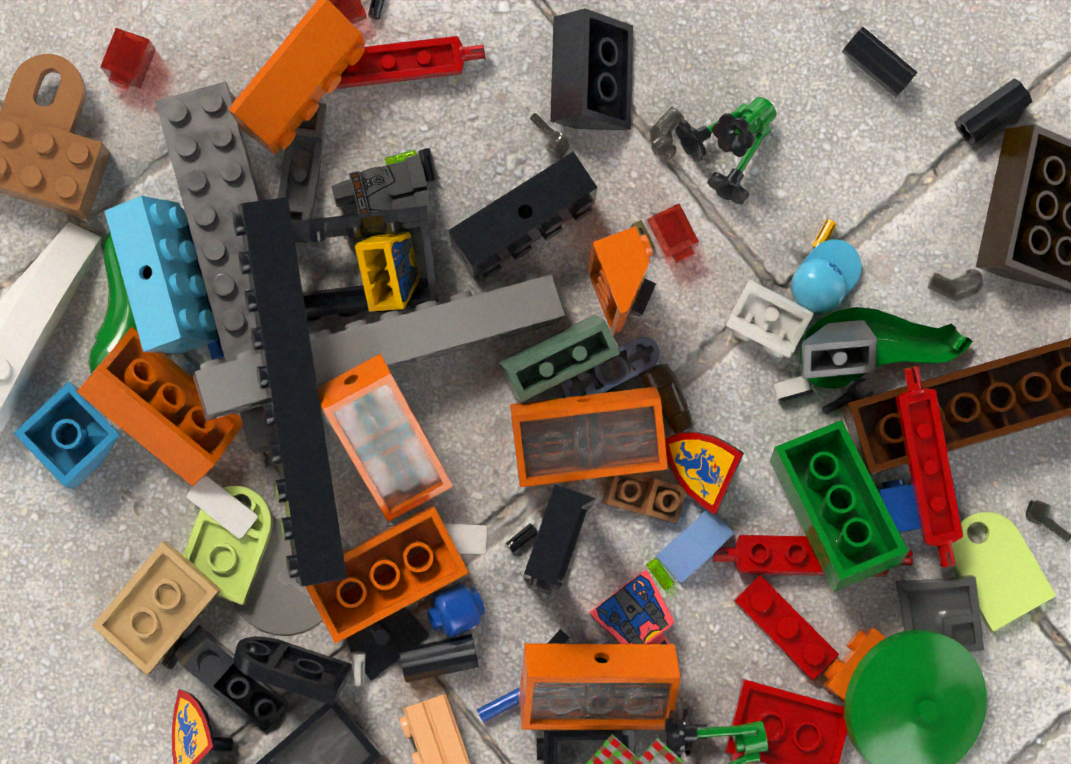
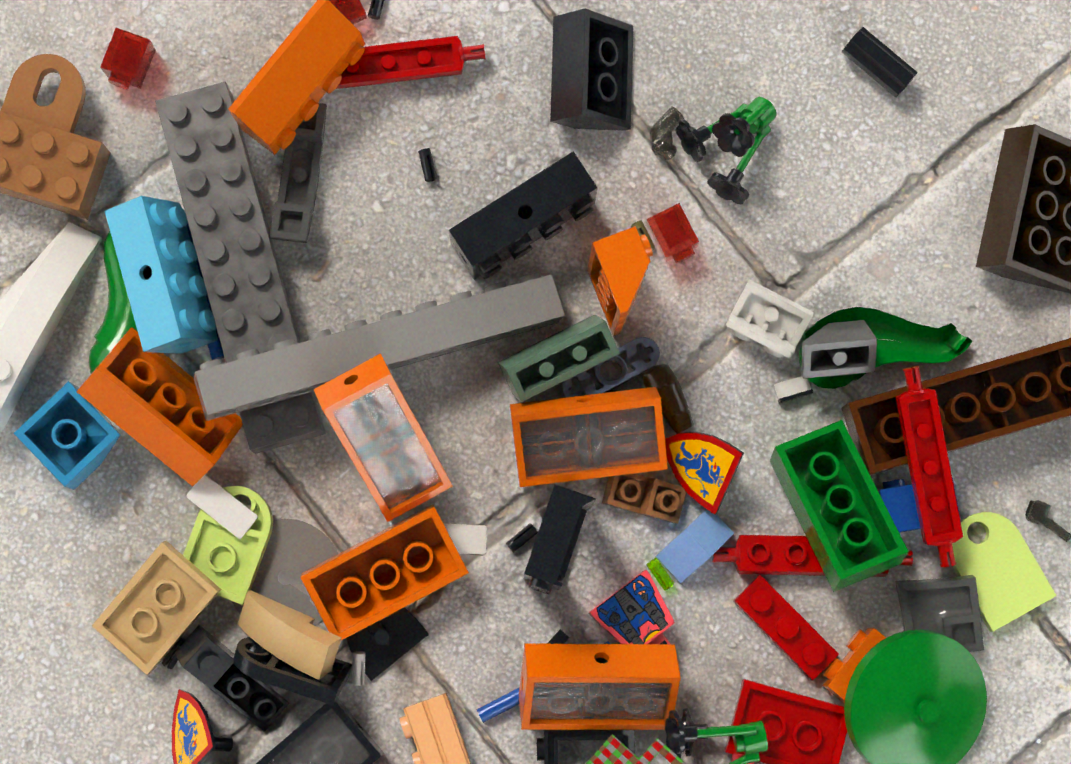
black brick [233,197,347,587] -> none
black window [292,206,438,321] -> none
dark grey hips [331,154,436,240] -> none
yellow torso [355,231,419,312] -> none
clear neon green piece [384,150,417,165] -> none
black axle [399,634,479,683] -> none
blue head [427,583,485,638] -> none
clear smoke hand [530,113,569,159] -> none
black piece [631,279,656,316] -> none
medium azure cap [791,239,862,314] -> none
yellow piece [812,219,837,248] -> none
black hand [822,378,874,415] -> none
clear smoke arm [927,269,983,301] -> none
black axle [955,78,1032,146] -> none
none -> tan slope [238,590,341,680]

